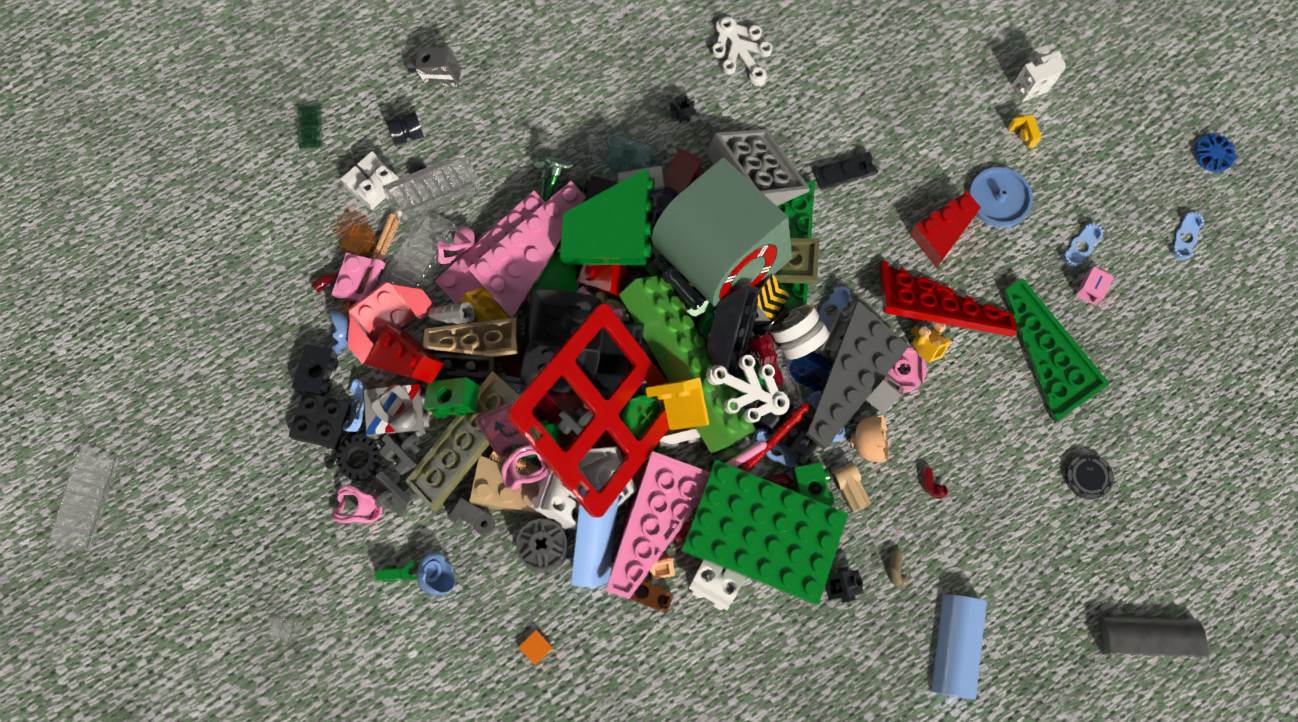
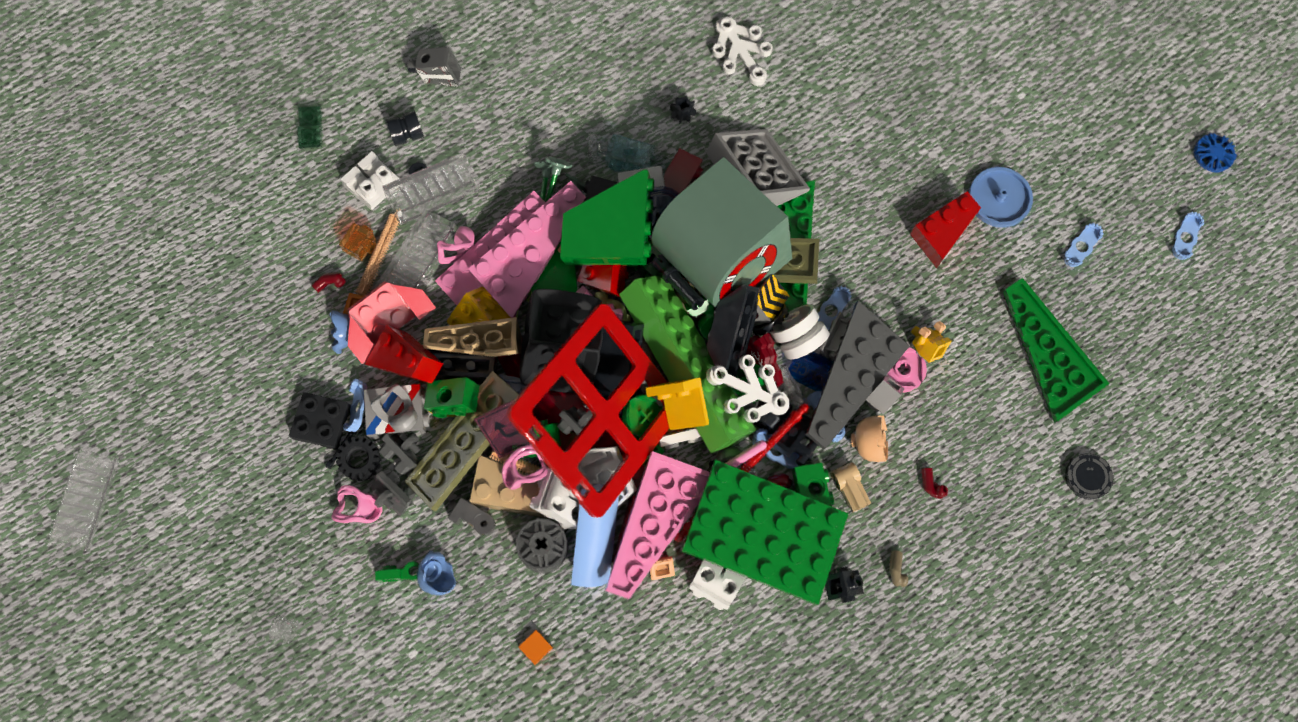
black brick [291,344,339,396] -> none
bright pink plate [332,252,386,302] -> none
light grey axle [428,302,475,327] -> none
reddish brown leg [625,580,674,614] -> none
black plate [814,152,878,190] -> none
red wing [879,260,1017,337] -> none
light blue brick [931,595,987,700] -> none
yellow bracket [1008,114,1042,148] -> none
white hips [1012,45,1066,102] -> none
bright pink brick [1076,266,1114,305] -> none
flat silver brick [1099,615,1209,657] -> none

